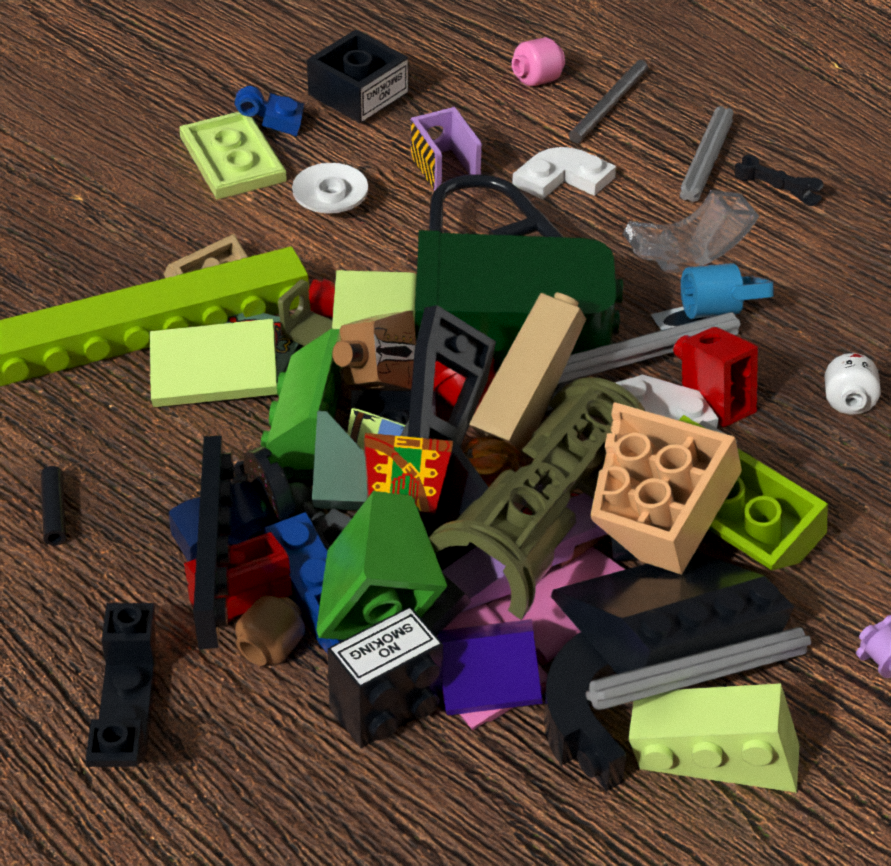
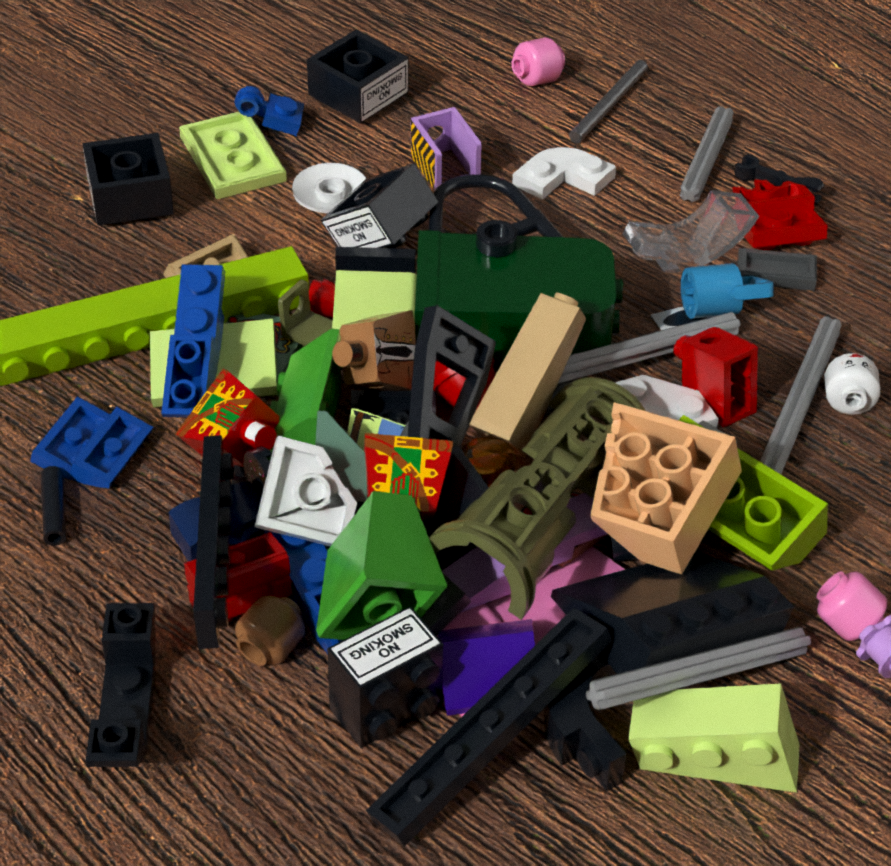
none -> blue slope [30,396,153,489]
none -> black brick [83,133,174,225]
none -> blue slope [161,264,226,418]
none -> red torso [175,368,280,467]
none -> white plate [255,436,357,546]
none -> black brick [320,163,438,248]
none -> black tile [335,247,416,273]
none -> black plate [366,608,613,847]
none -> black tile [476,220,517,257]
none -> red plate [732,180,828,250]
none -> dark grey tile [737,248,817,291]
none -> light grey axle [760,316,842,474]
none -> bright pink head [816,571,888,641]

